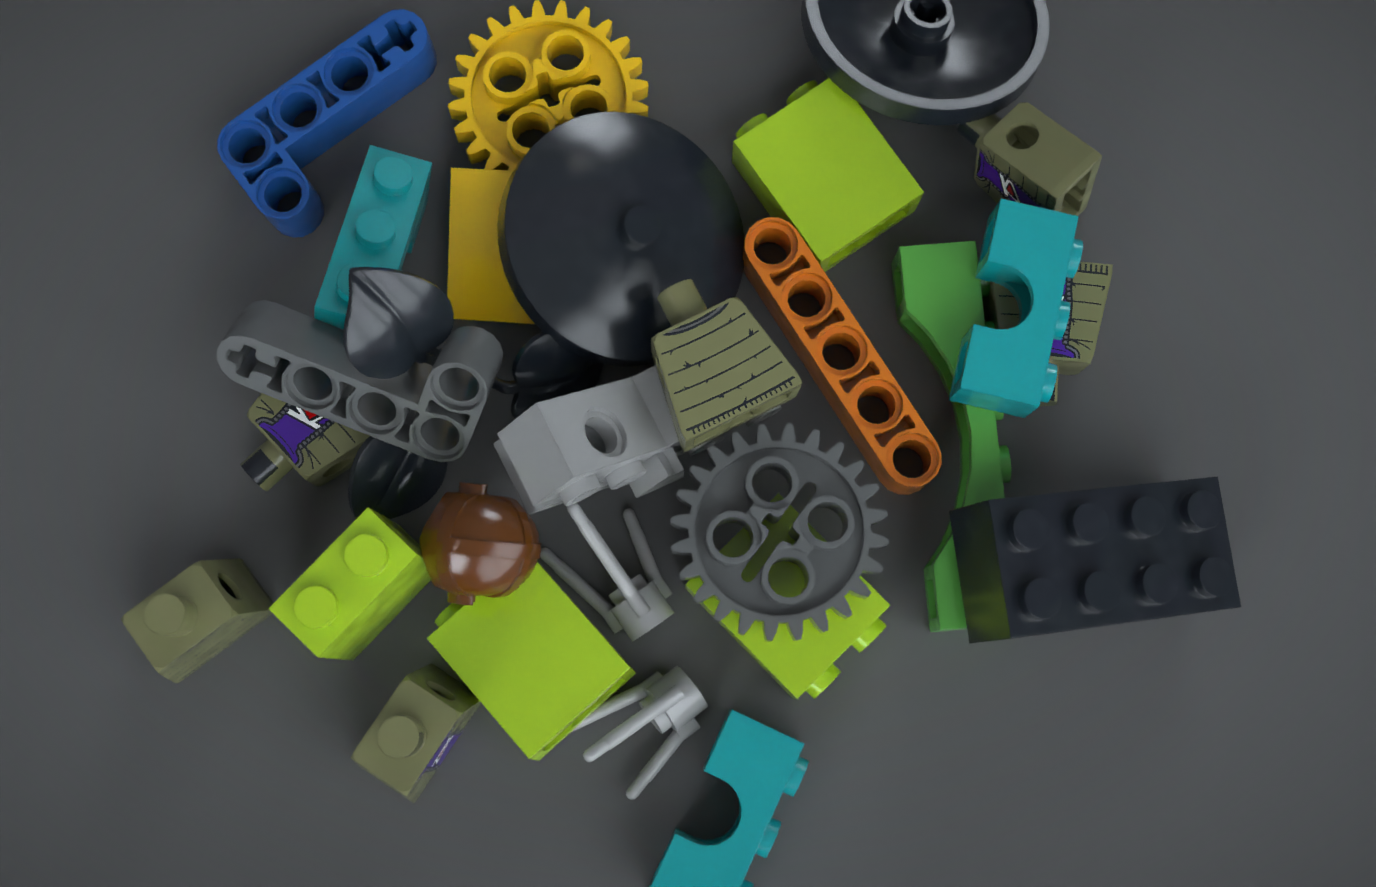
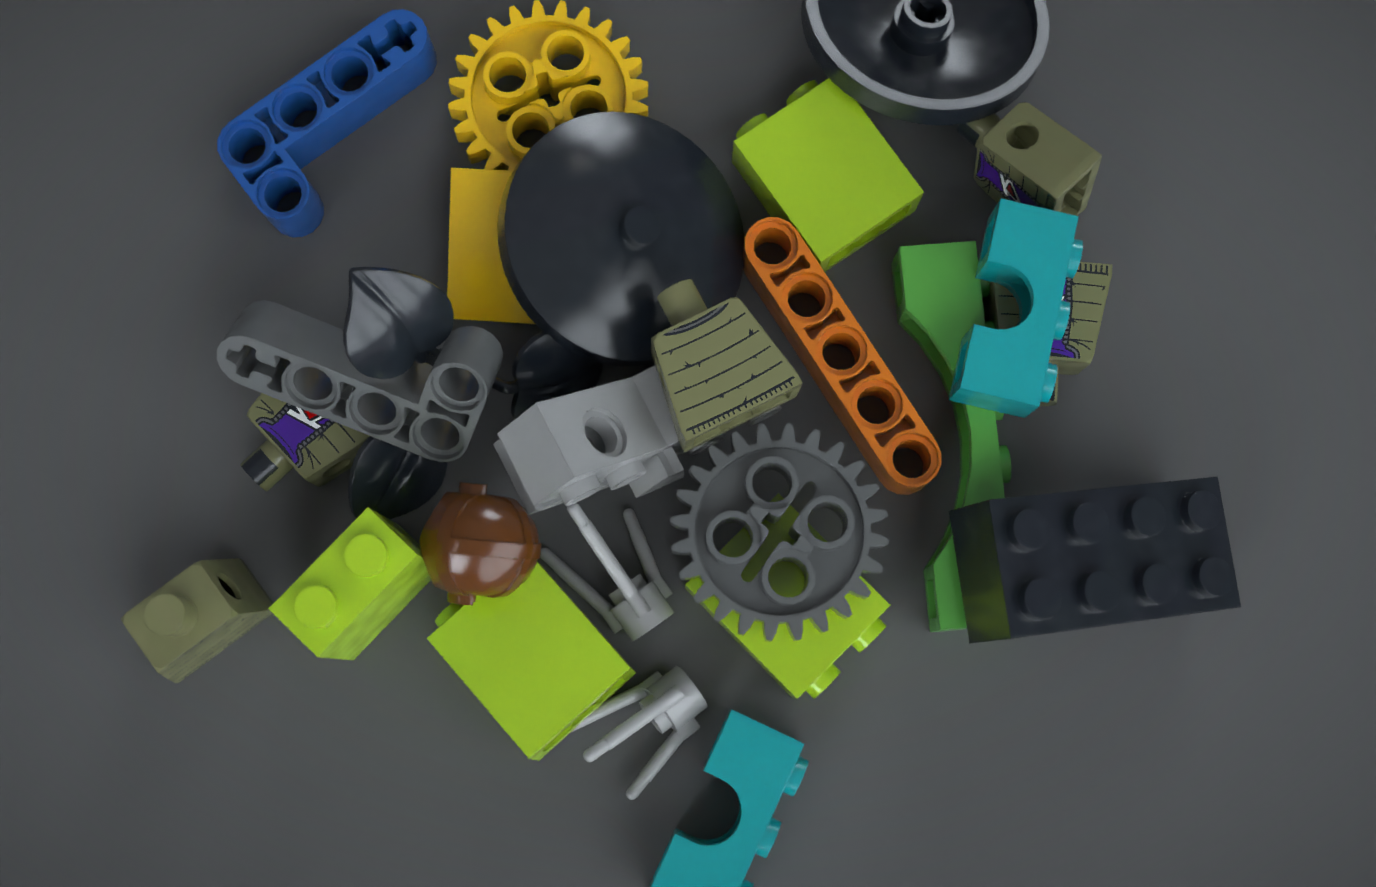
teal arch [314,145,432,330] -> none
olive torso [351,663,482,804] -> none

